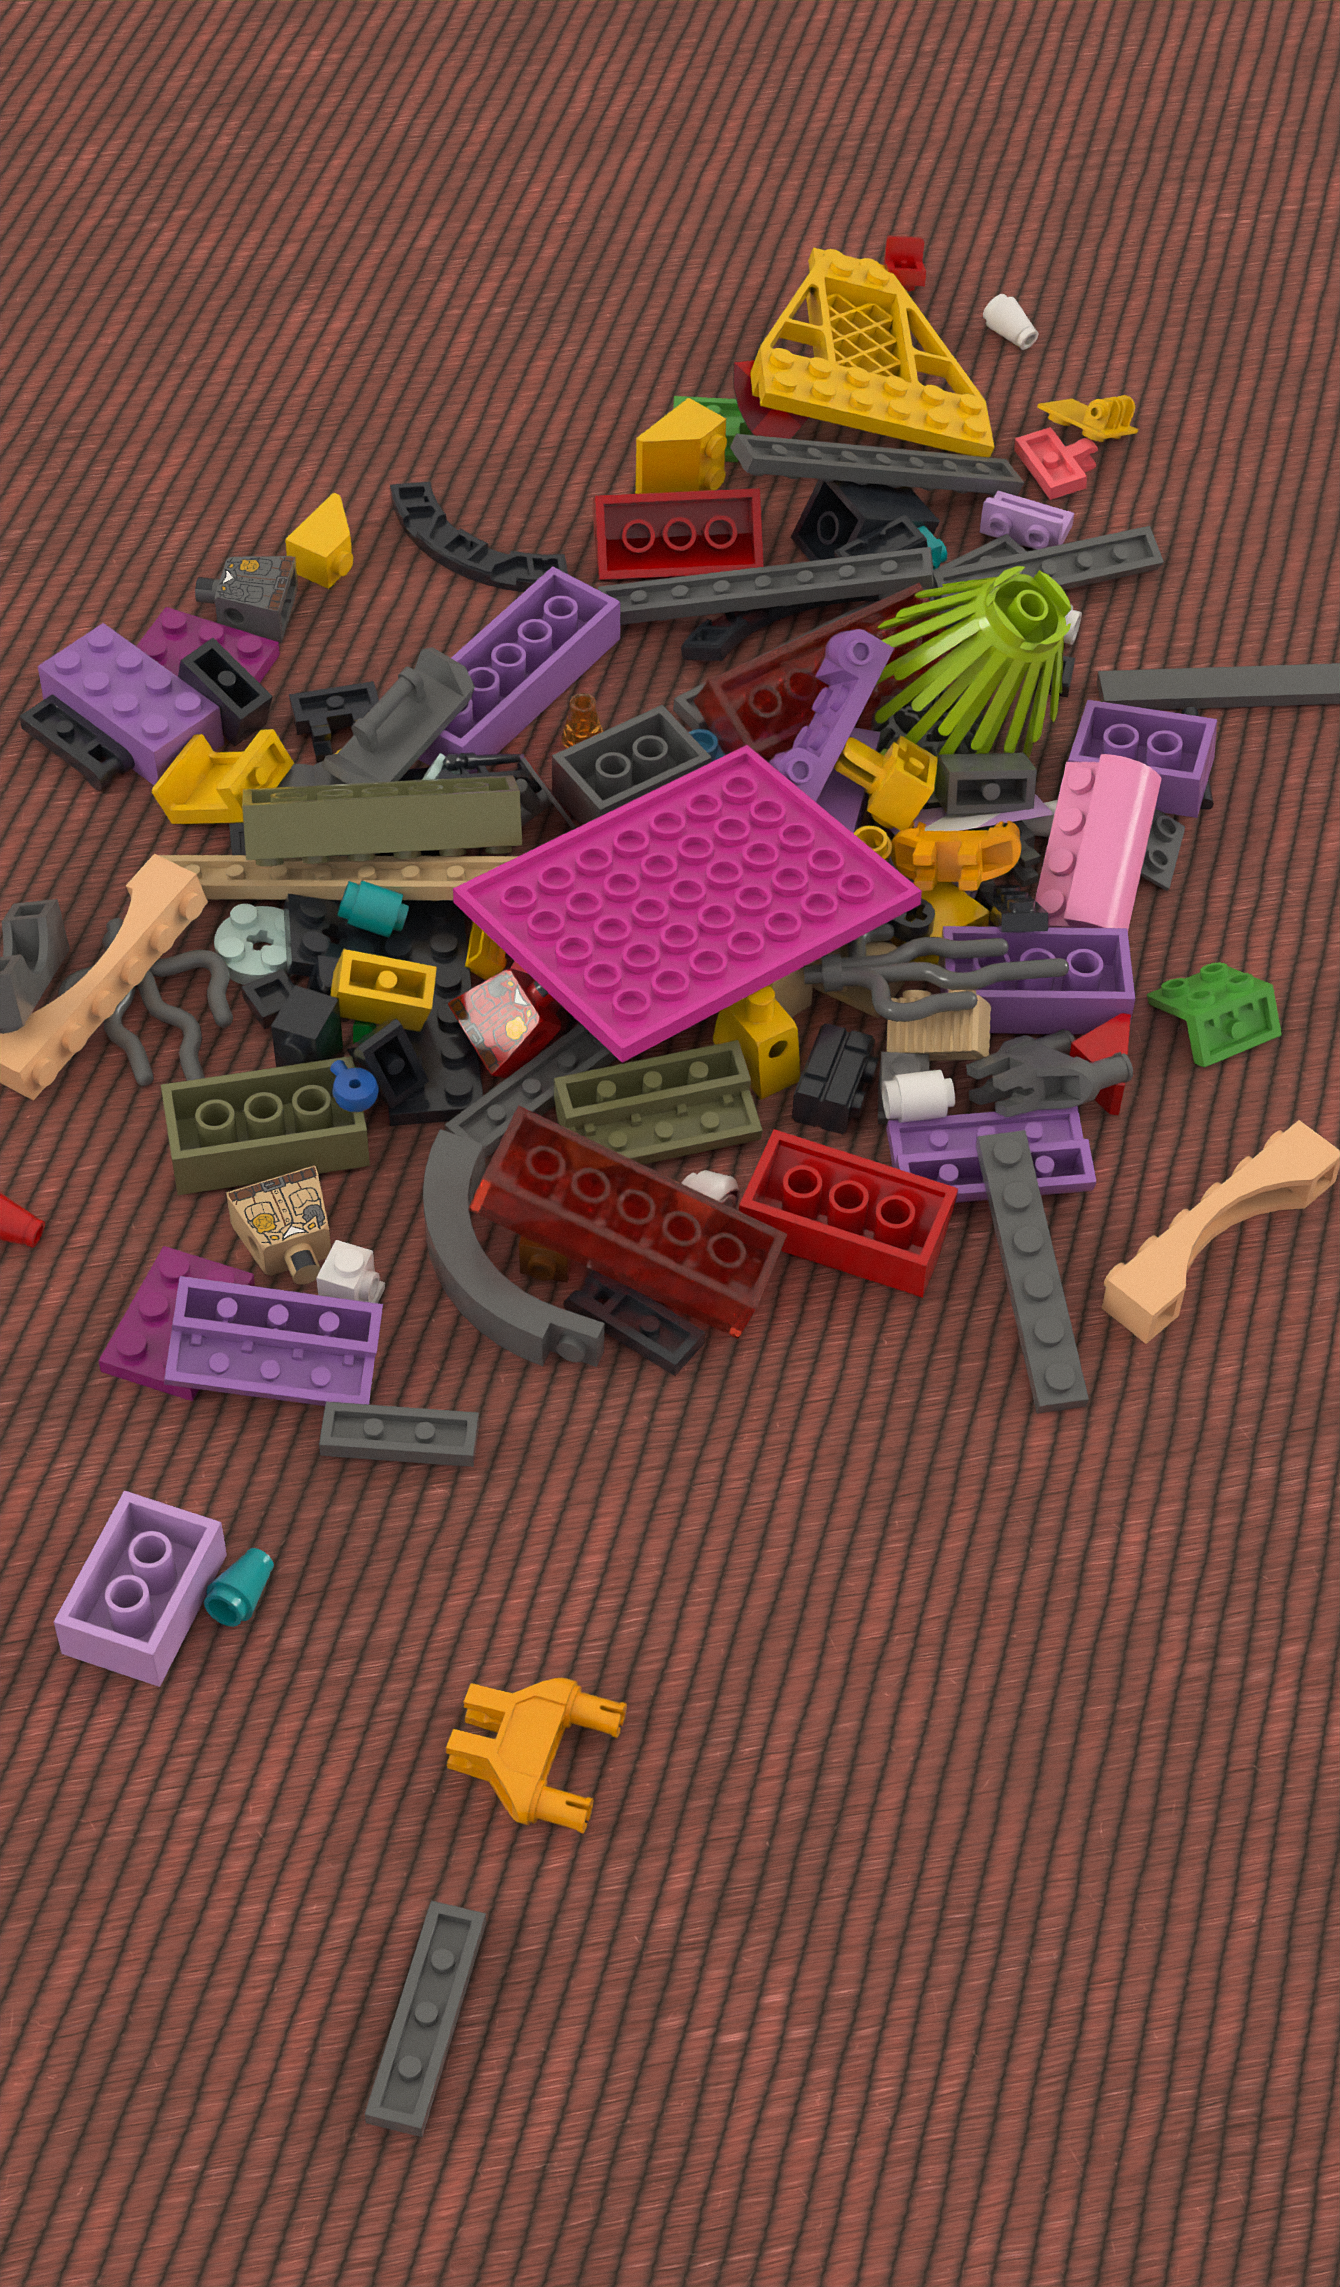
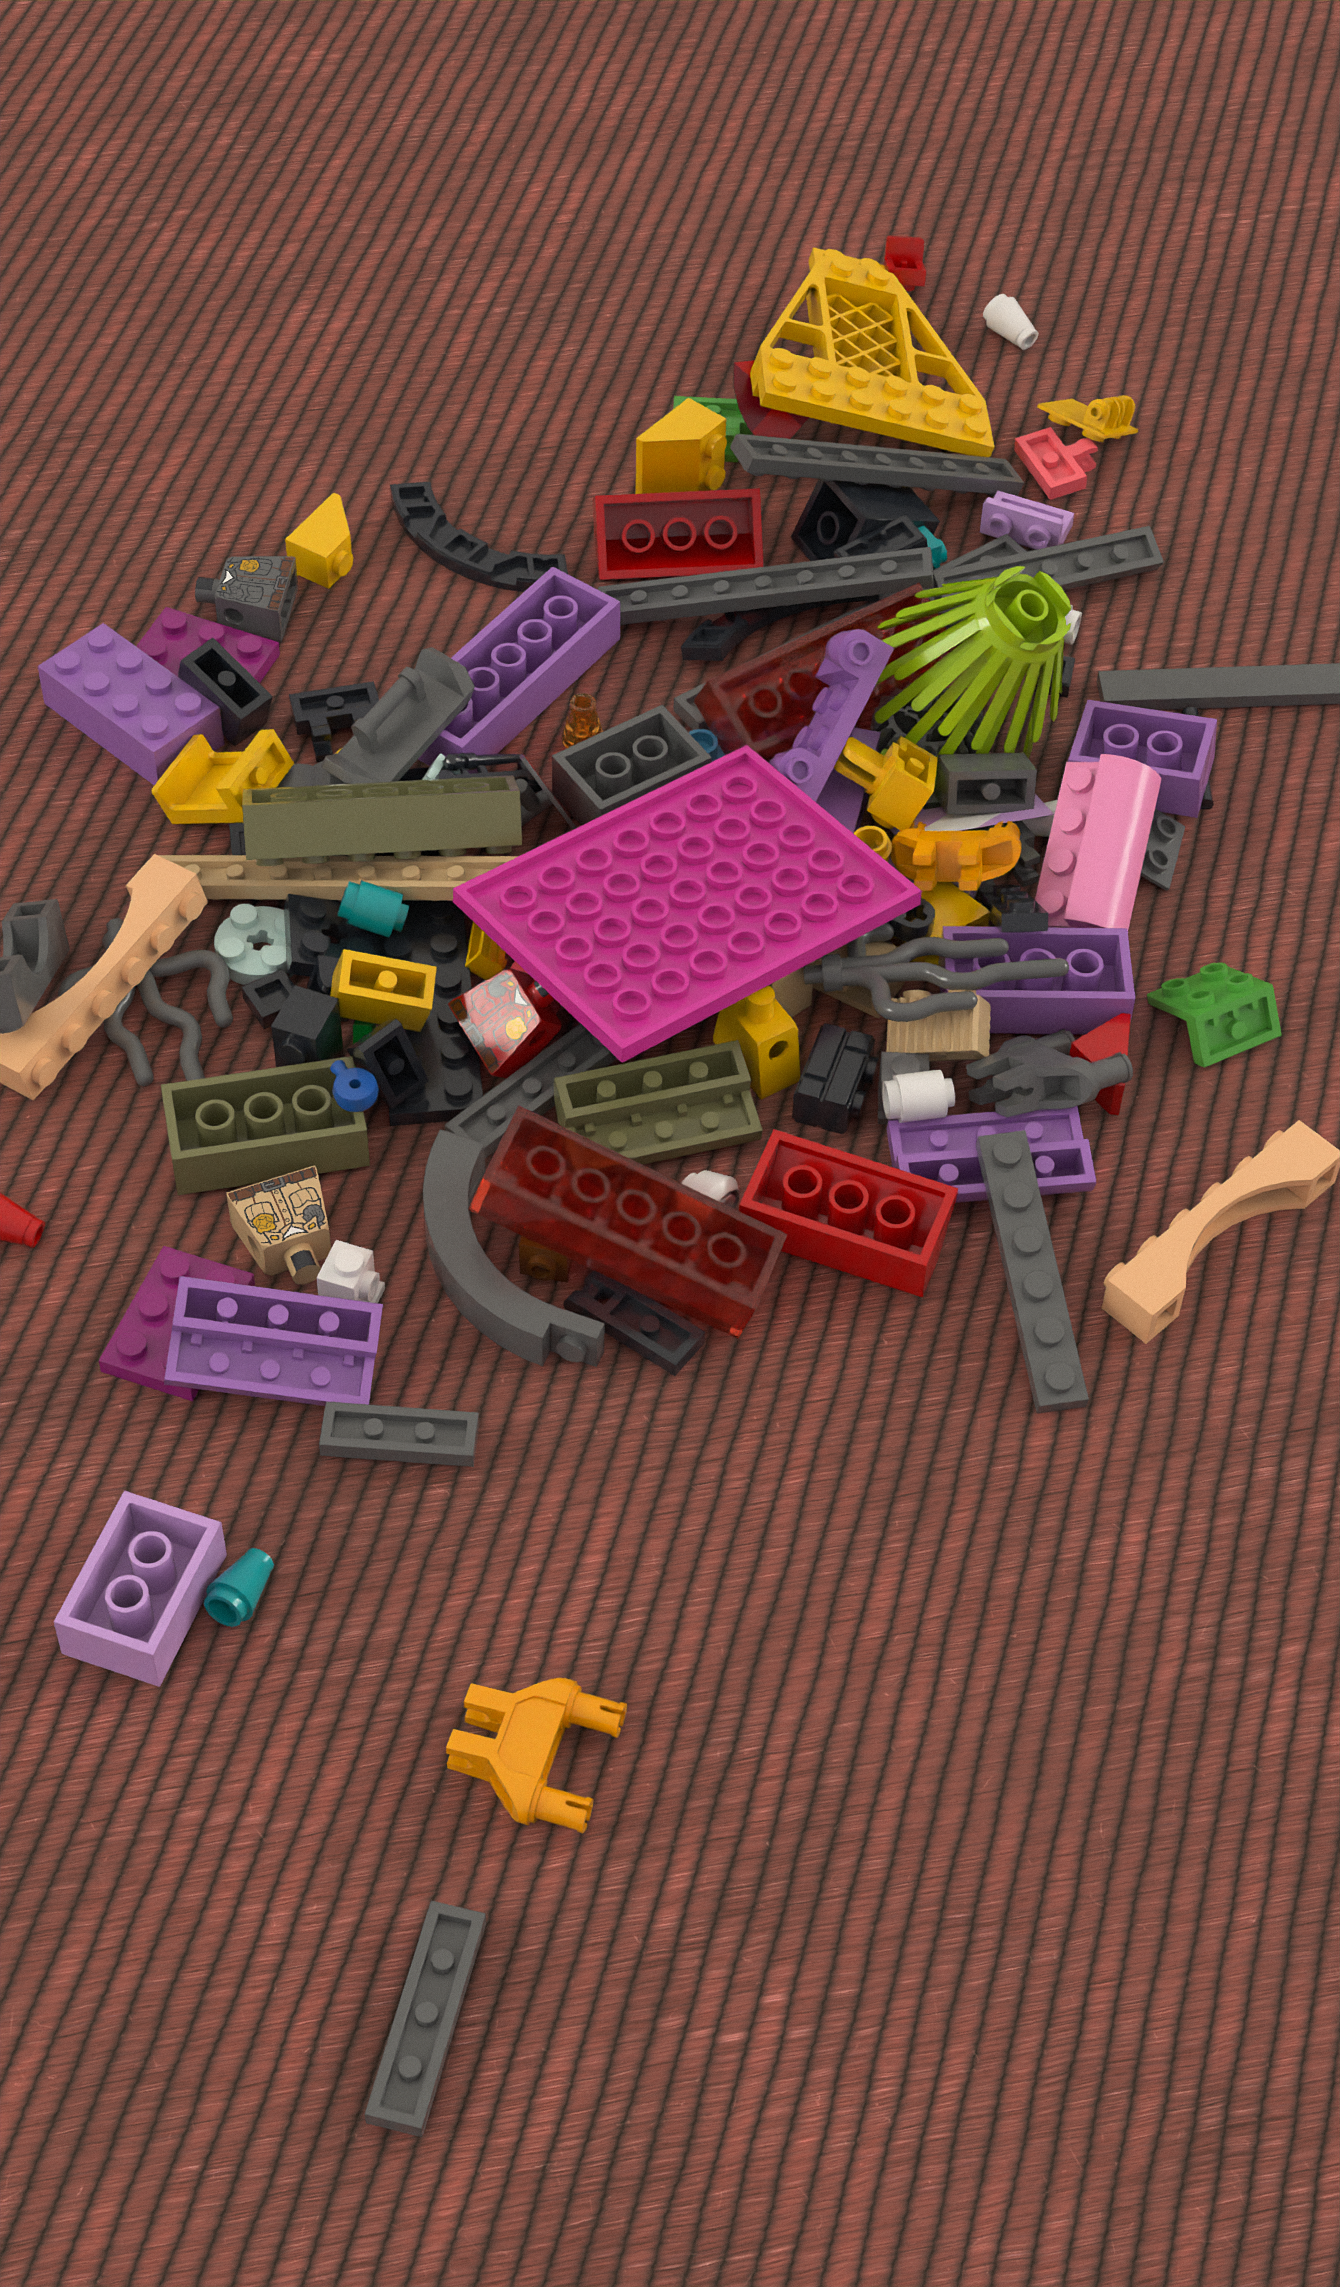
black plate [19,694,135,791] -> none

